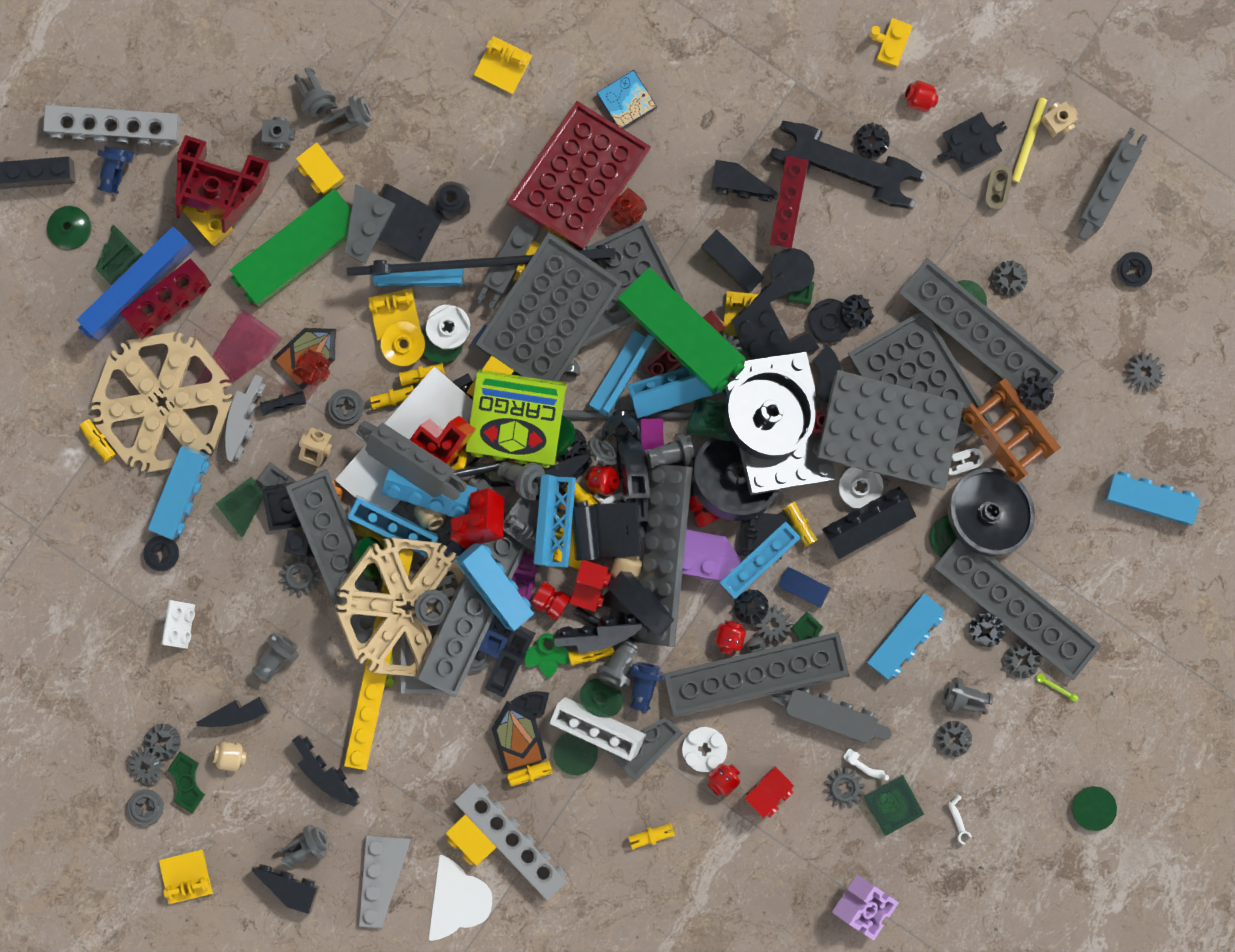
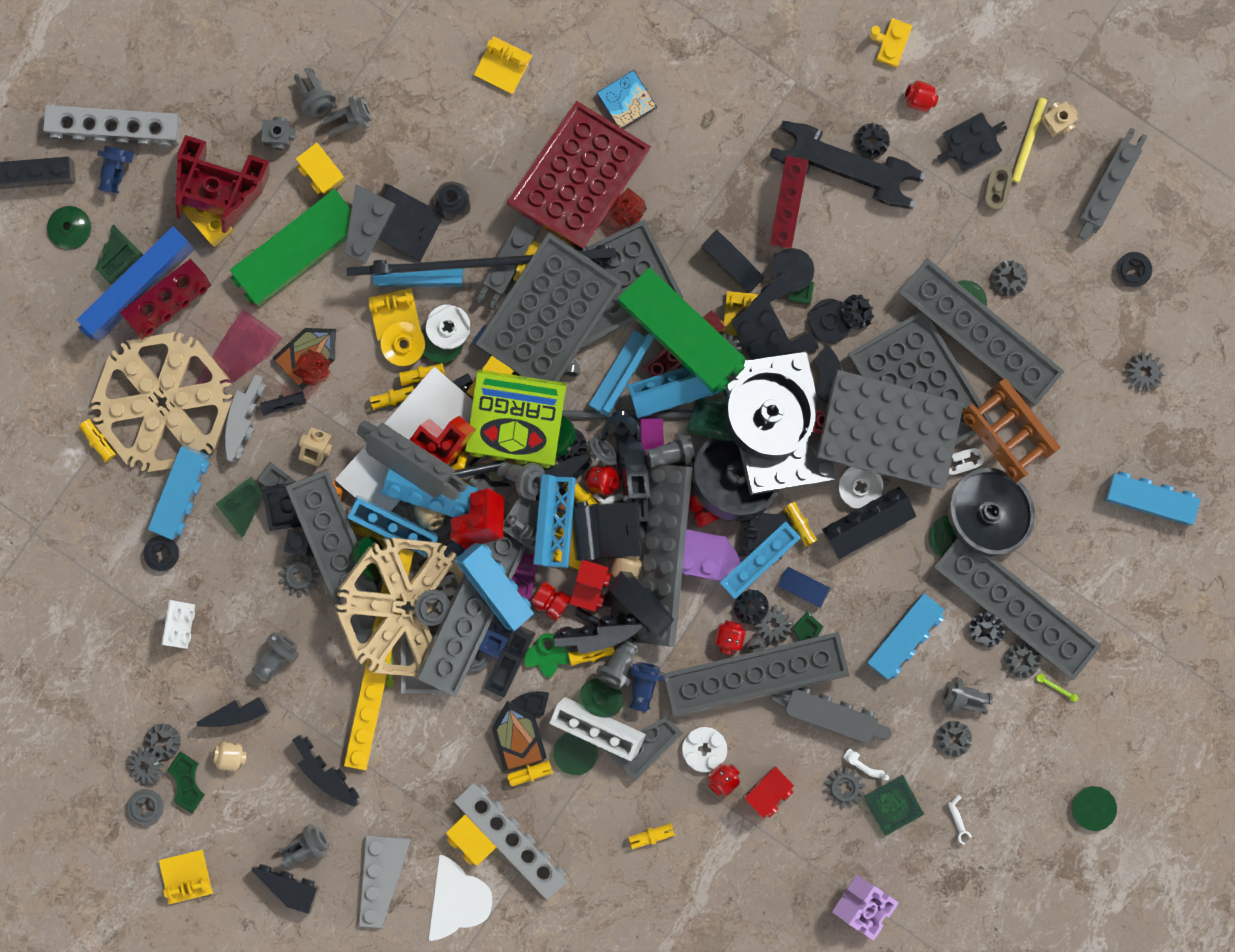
dark grey gear [328,389,364,425] -> none
black slope [711,160,778,202] -> none
black gear [1019,375,1055,411] -> none

